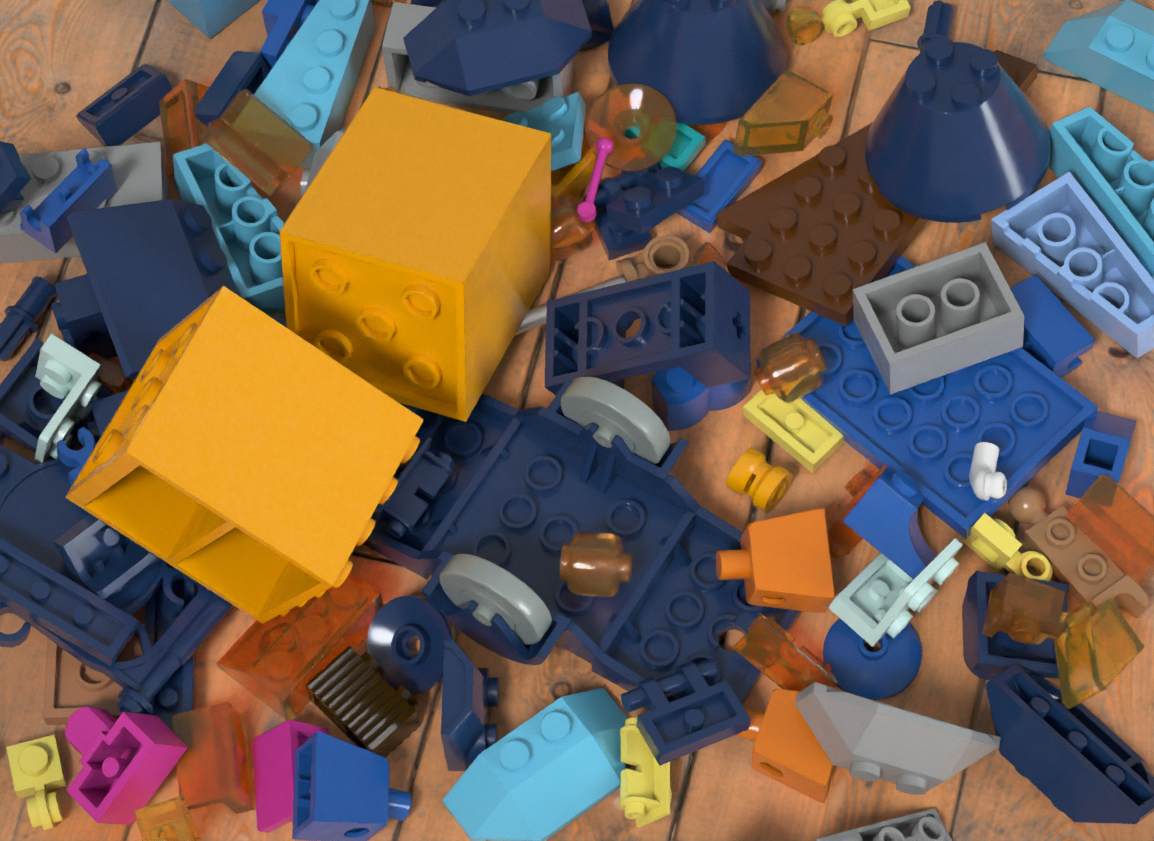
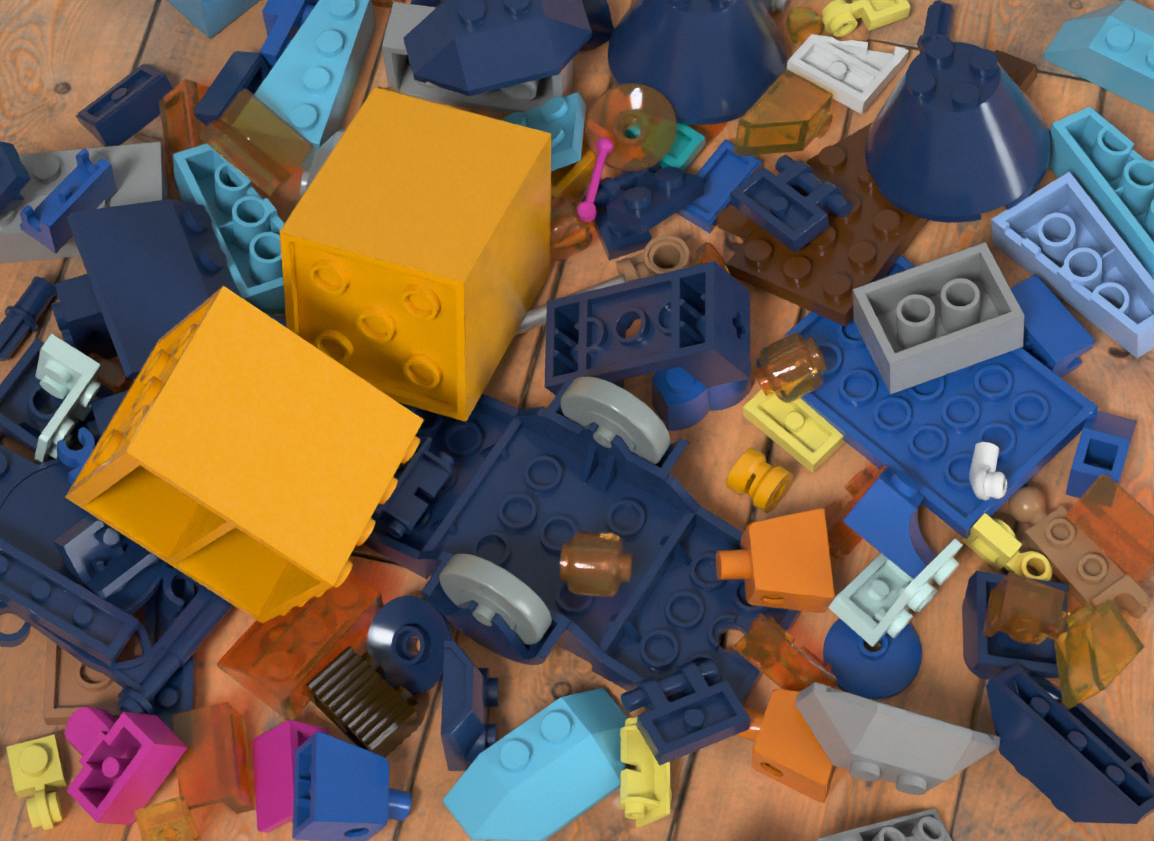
none -> dark blue plate [730,155,852,253]
none -> white wing [786,34,909,114]

